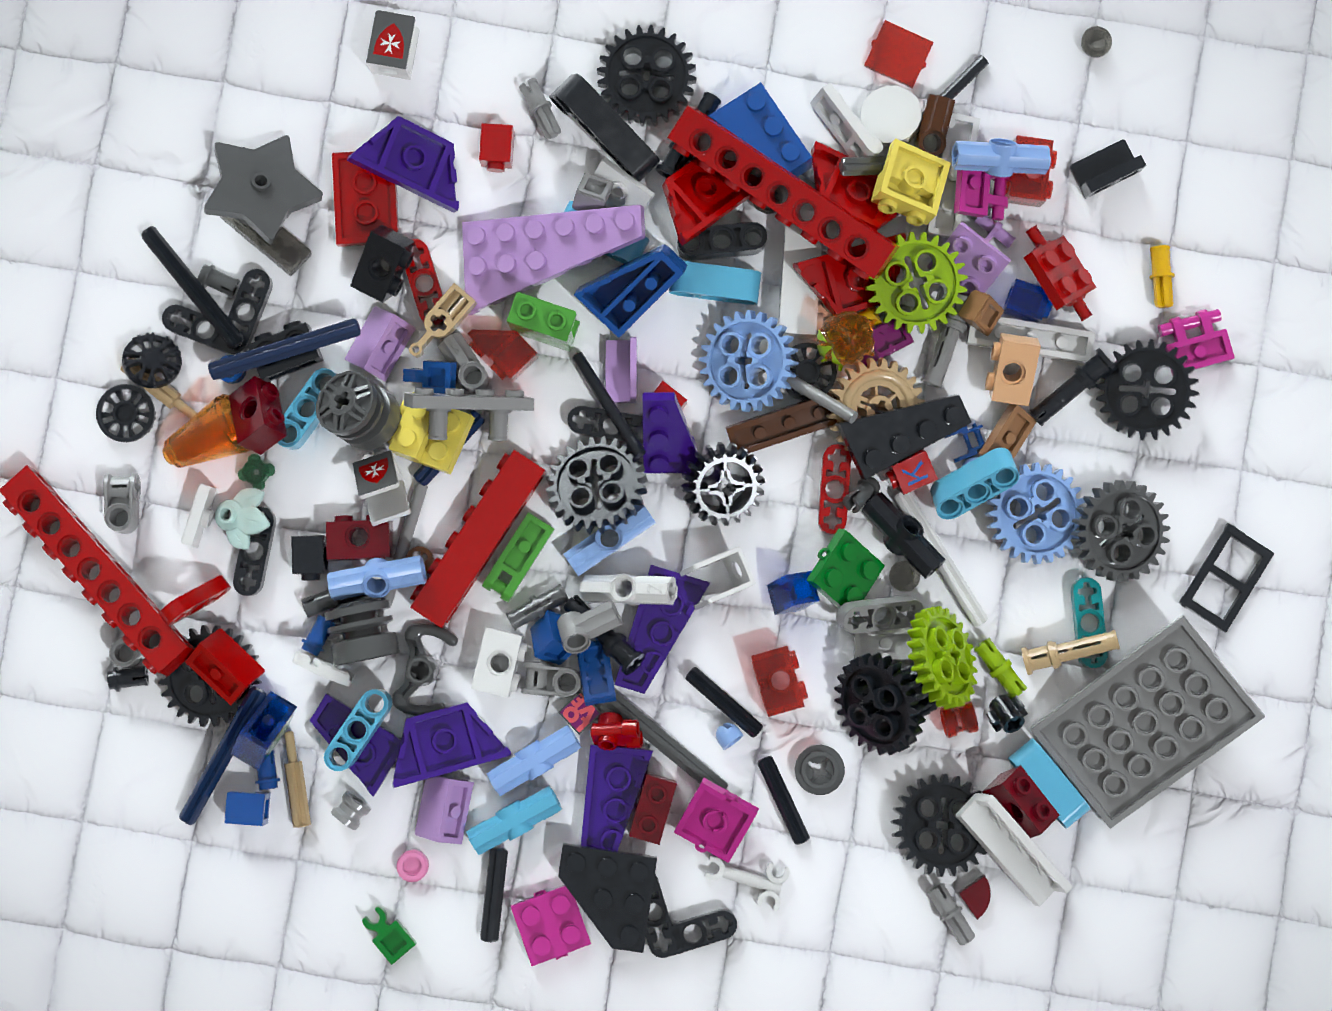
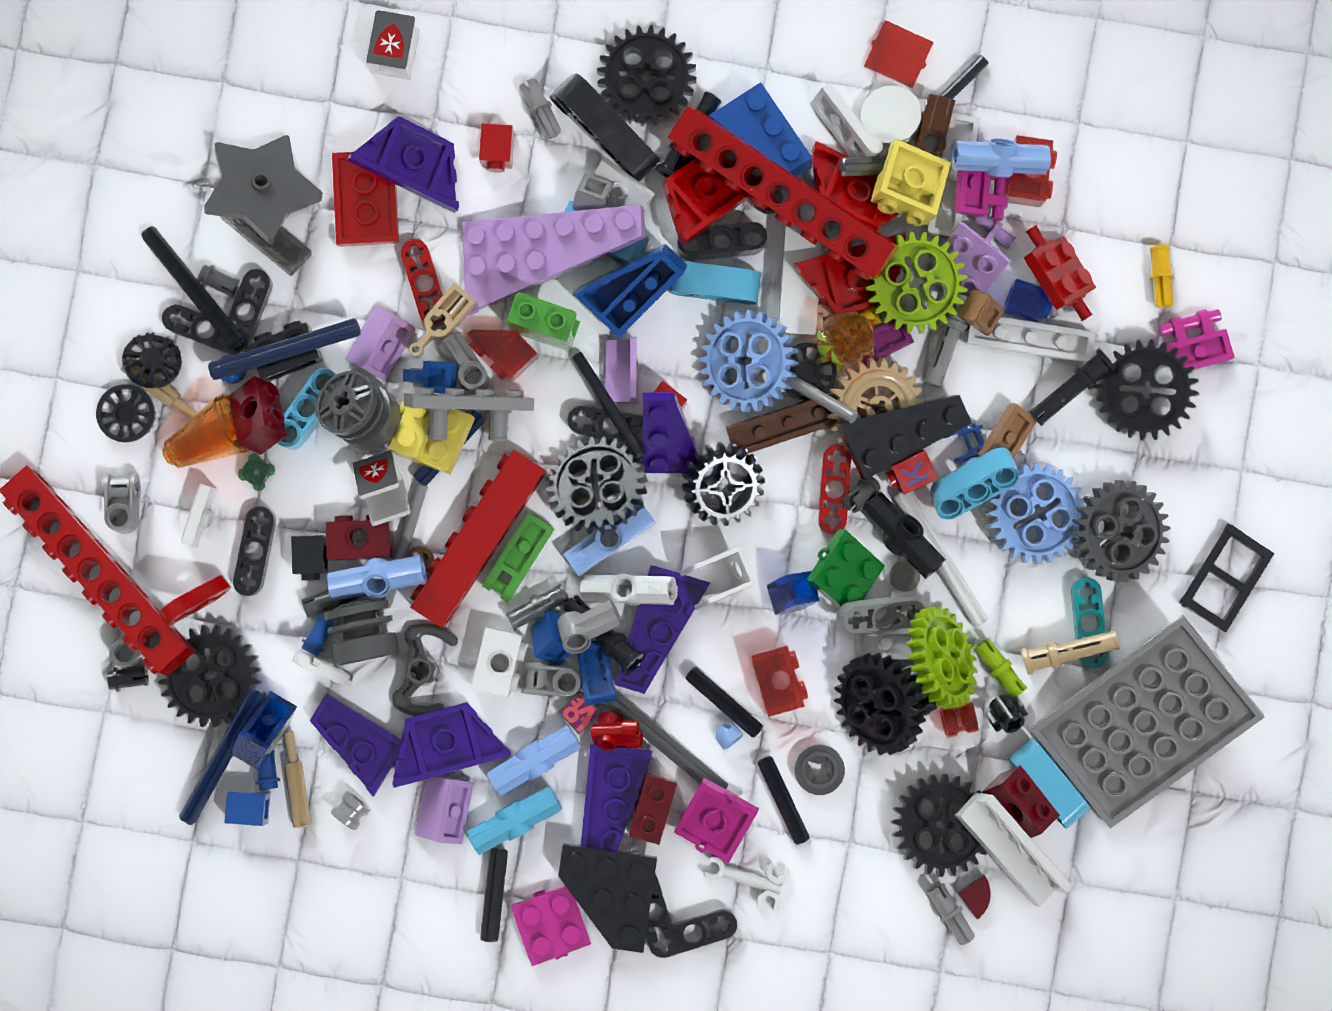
red panel [185,628,265,706] -> none
light aqua plate [215,488,270,550] -> none
medium azure beam [324,689,392,771] -> none
black brick [350,225,415,303] -> none
green plate [362,905,417,965] -> none
bright pink tile [397,849,429,882] -> none
light nougat brick [985,333,1041,406] -> none
black panel [1070,139,1147,199] -> none
clear smoke plate [1081,26,1112,58] -> none

